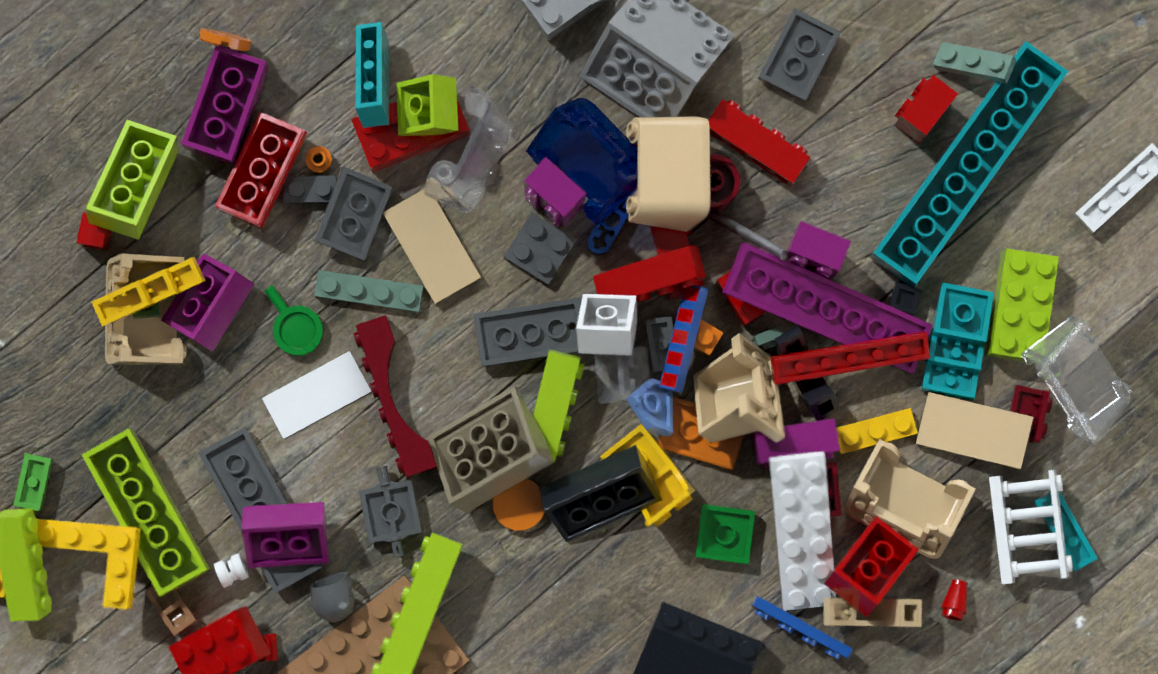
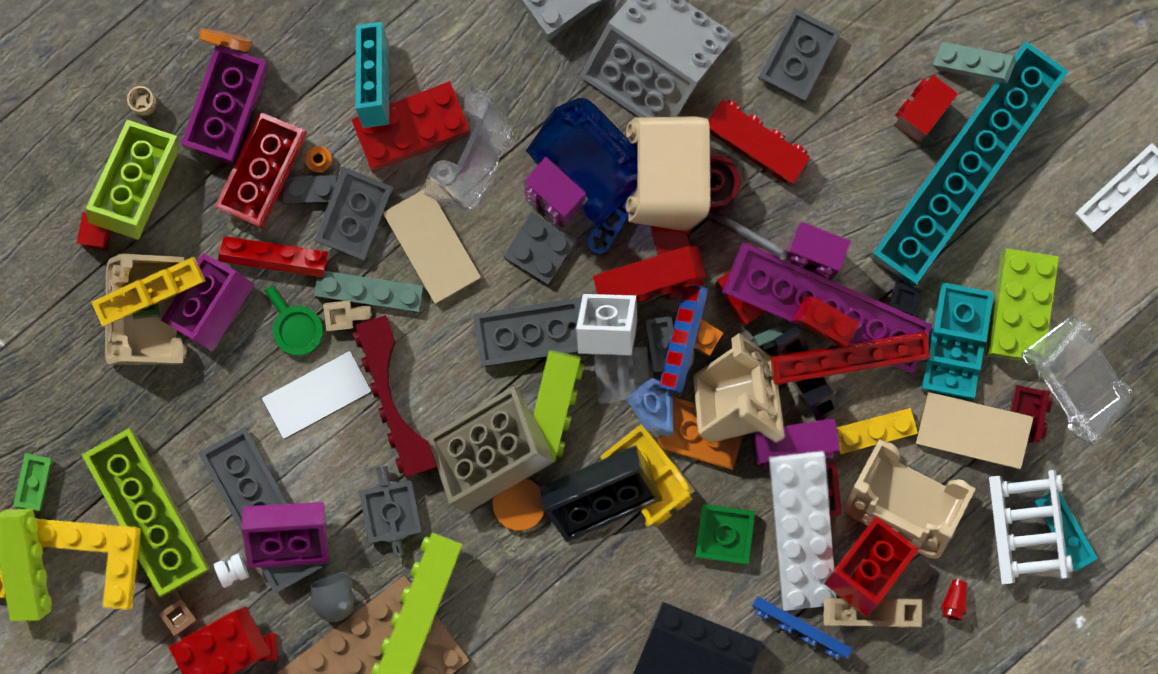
lime slope [397,74,458,136] -> none
none -> tan wheel [127,86,157,117]
none -> red plate [218,236,328,277]
none -> tan plate [323,300,372,331]
none -> red brick [792,297,860,347]

